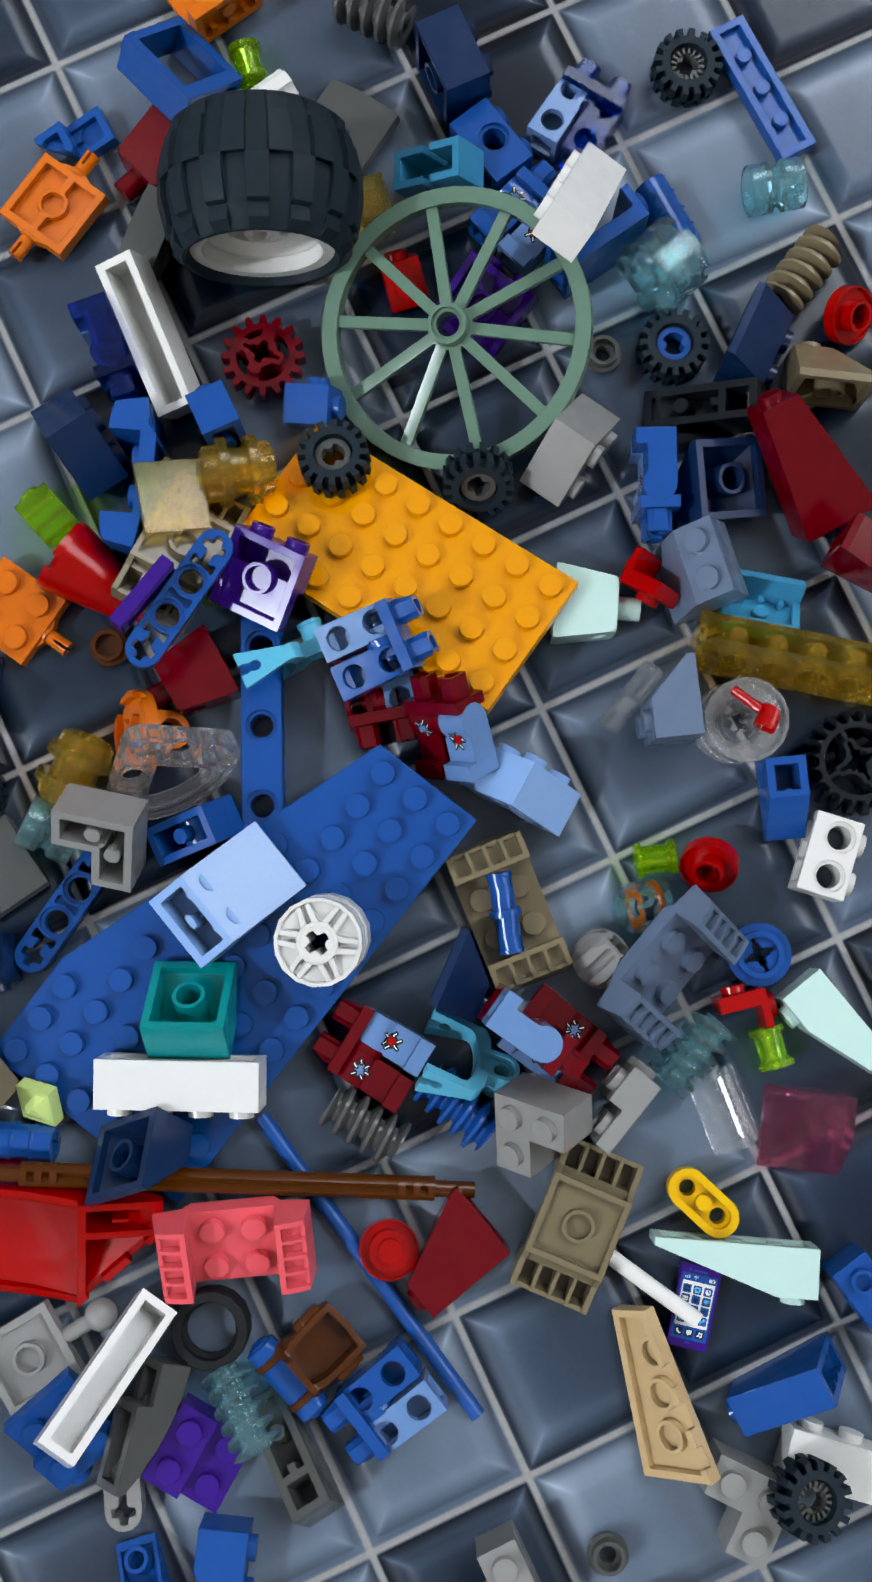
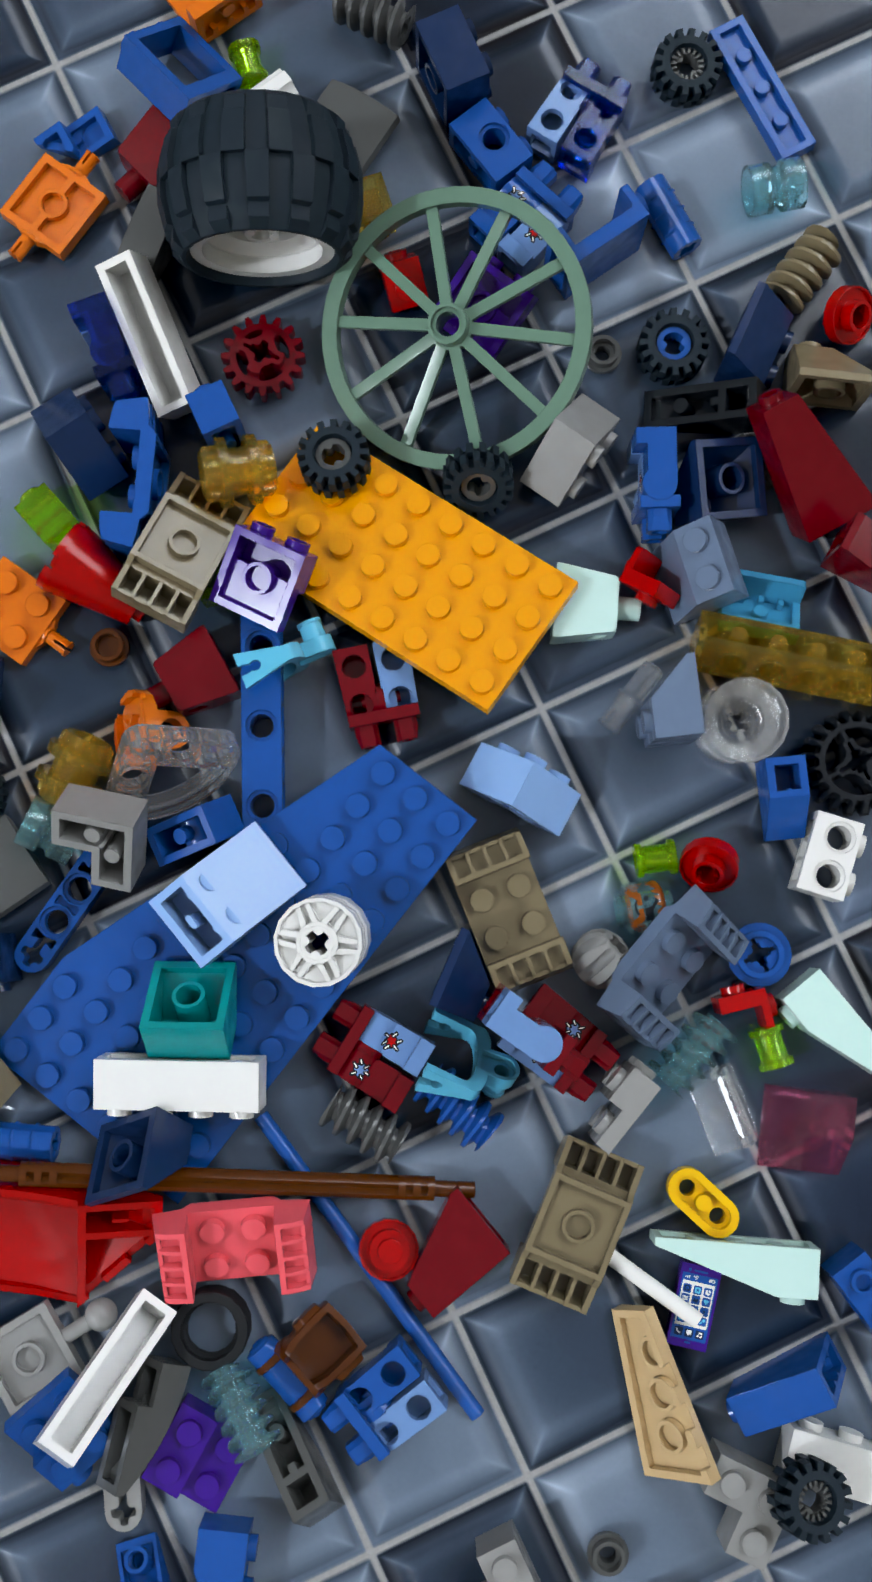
yellowish green tile [15,1077,64,1127] -> none
dark purple tile [109,554,175,633] -> none
blue beam [125,529,233,669] -> none
clear yellow piece [132,457,211,536] -> none
blue brick [282,377,346,429] -> none
blue hips [313,595,439,702] -> none
dark azure piece [393,135,484,198] -> none
hips [403,670,500,783] -> none
blue pin [485,870,525,955] -> none
light grey brick [494,1072,593,1178] -> none
white brick [531,142,627,263] -> none
clear light blue brick [615,216,709,312] -> none
red hand [730,685,780,734] -> none

